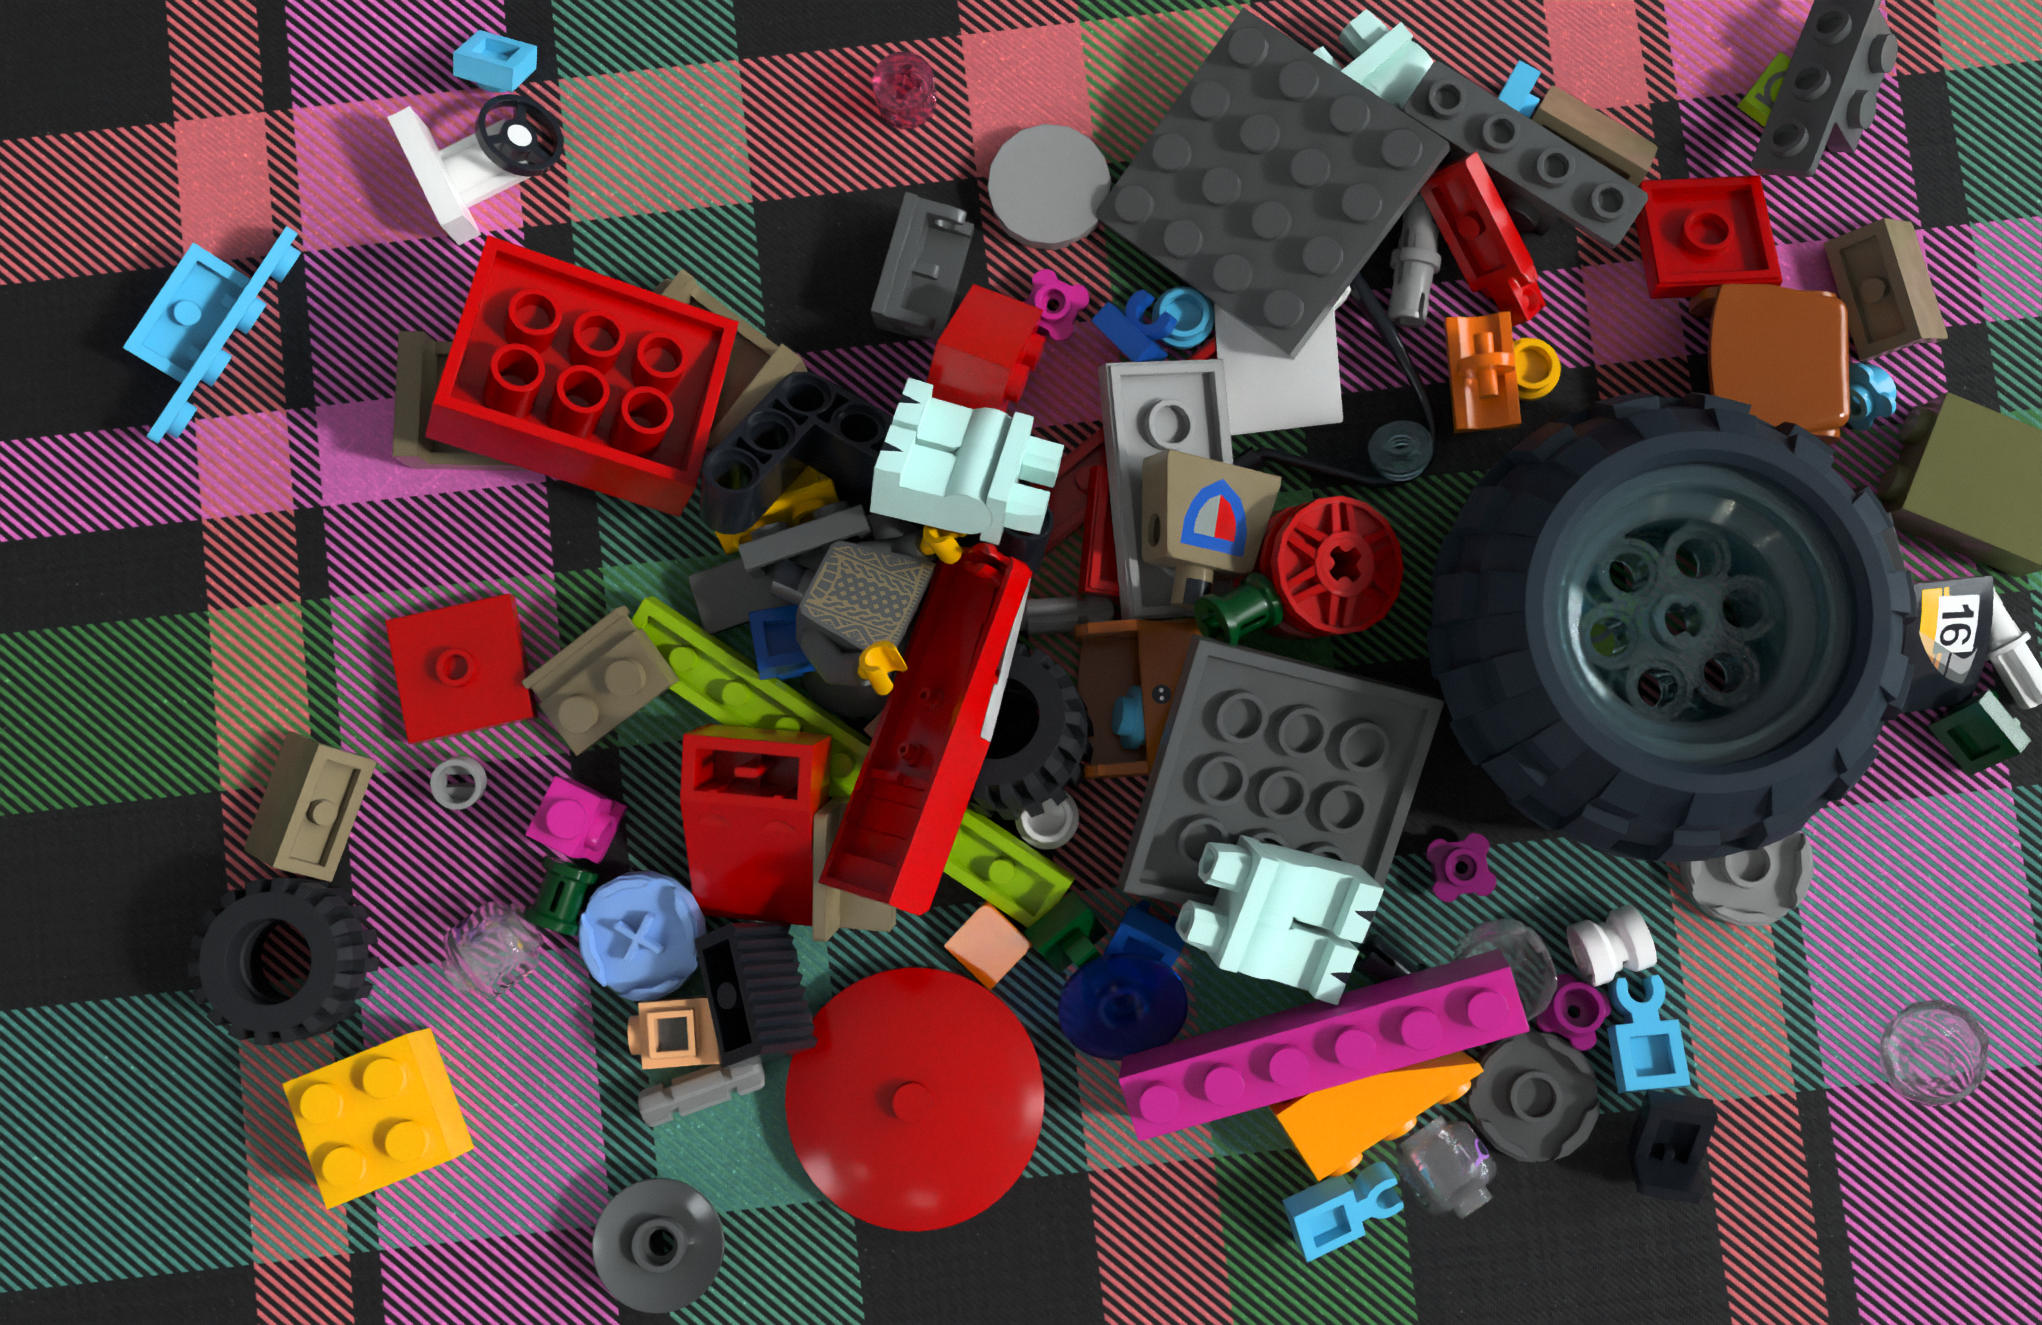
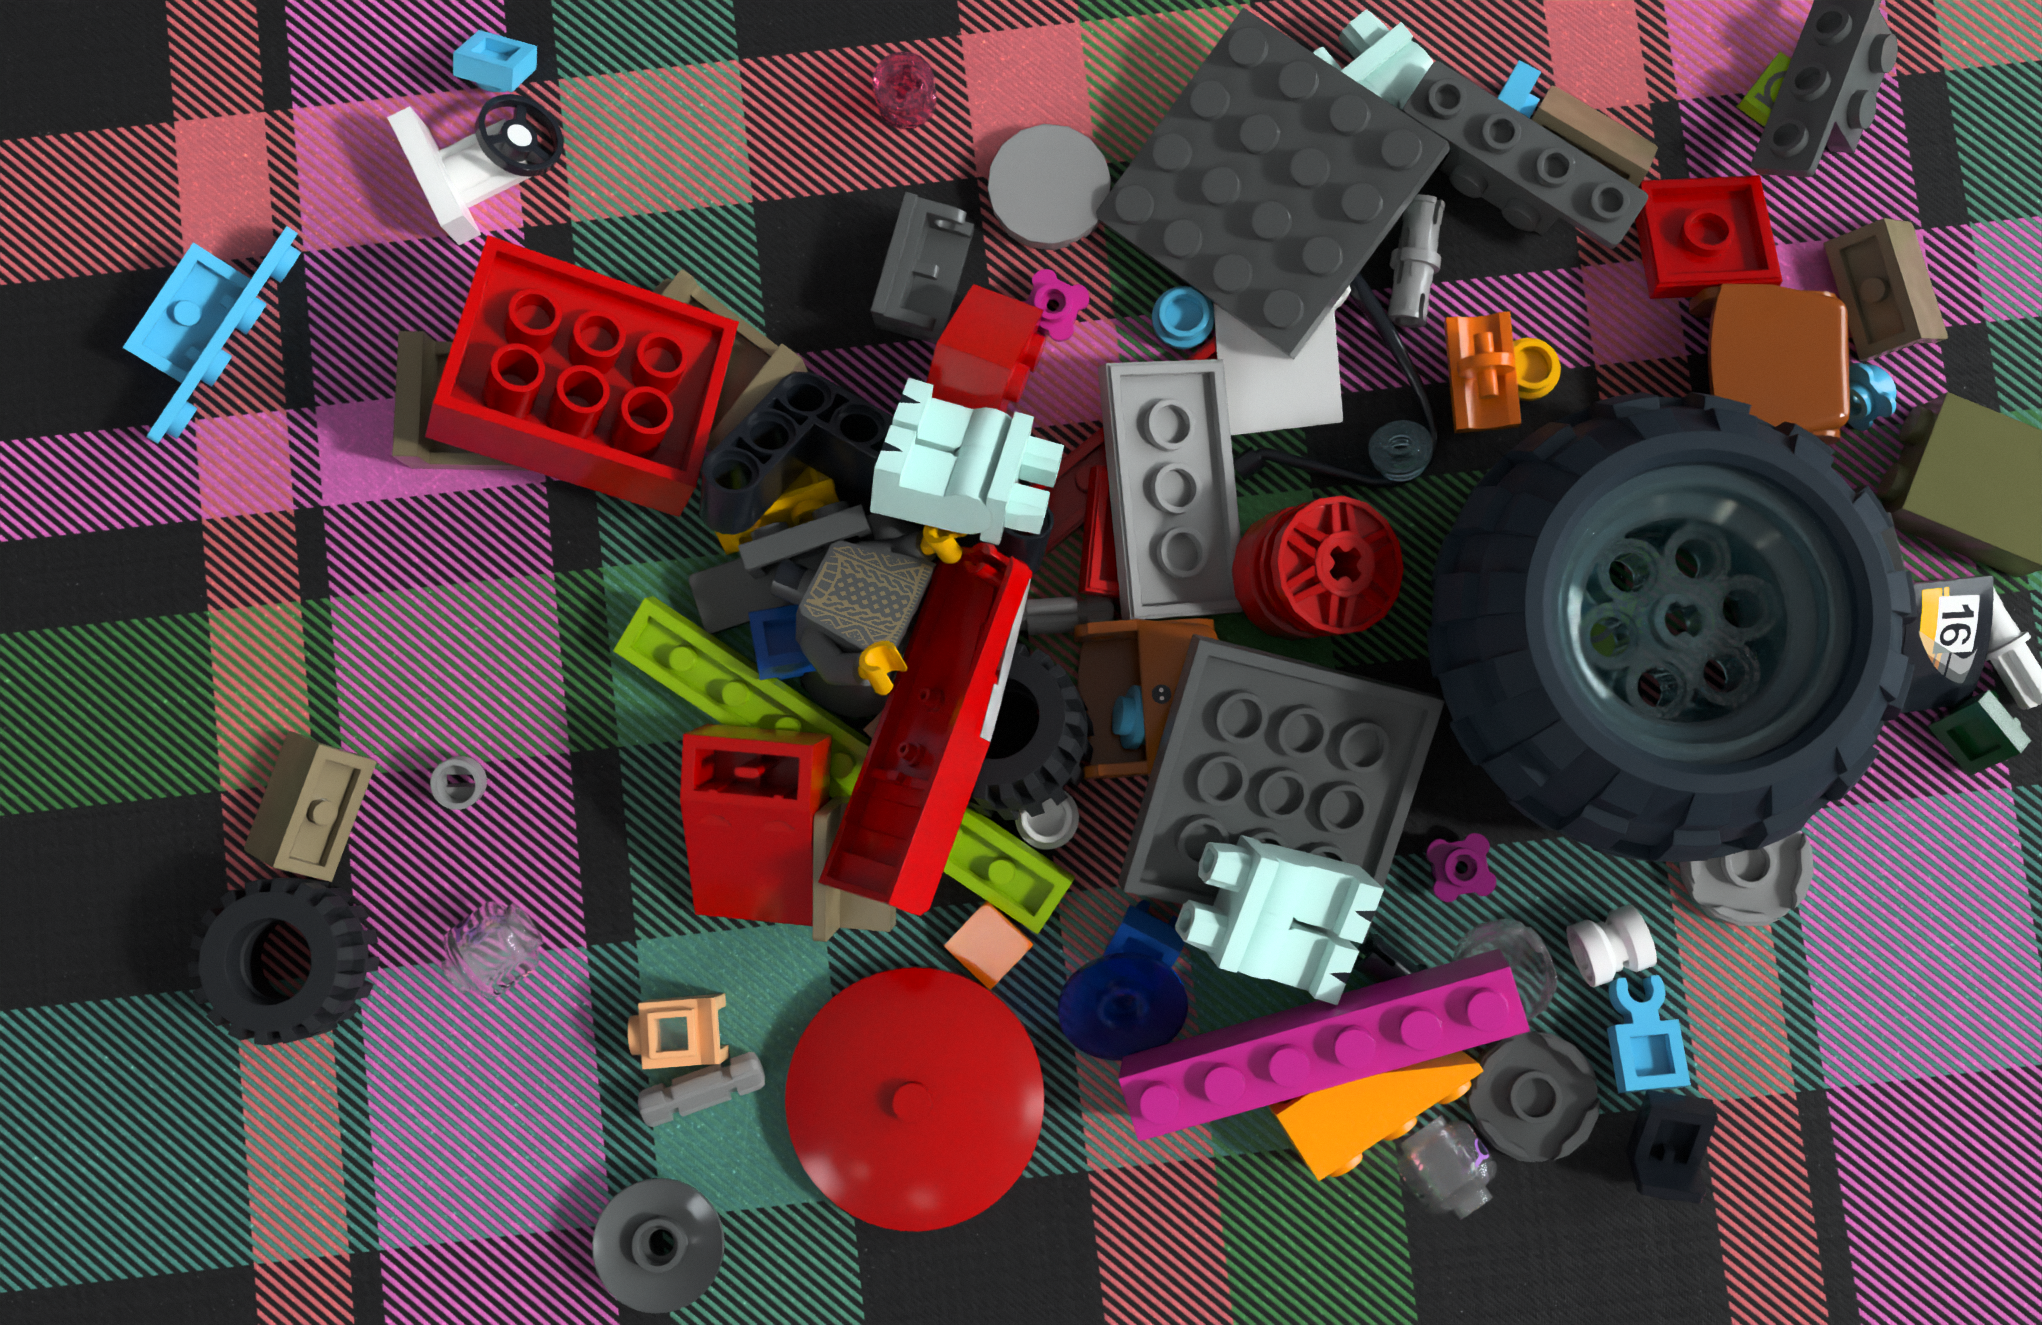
yellow brick [282,1027,474,1210] -> none
red plate [385,593,538,745] -> none
dark tan plate [522,605,680,756] -> none
dark green bush [522,856,599,936] -> none
dark pink brick [525,776,629,864] -> none
light blue tile [578,871,706,1001] -> none
black brick [694,921,818,1069] -> none
dark green tile [1024,890,1108,979] -> none
blue tile [1091,289,1177,362] -> none
dark tan torso [1142,449,1282,611] -> none
dark green bush [1194,572,1284,645] -> none
medium azure plate [1282,1162,1404,1262] -> none
red hinge [1420,151,1546,327] -> none
magenta plate [1535,974,1611,1051] -> none
clear hair [1879,1000,1990,1107] -> none

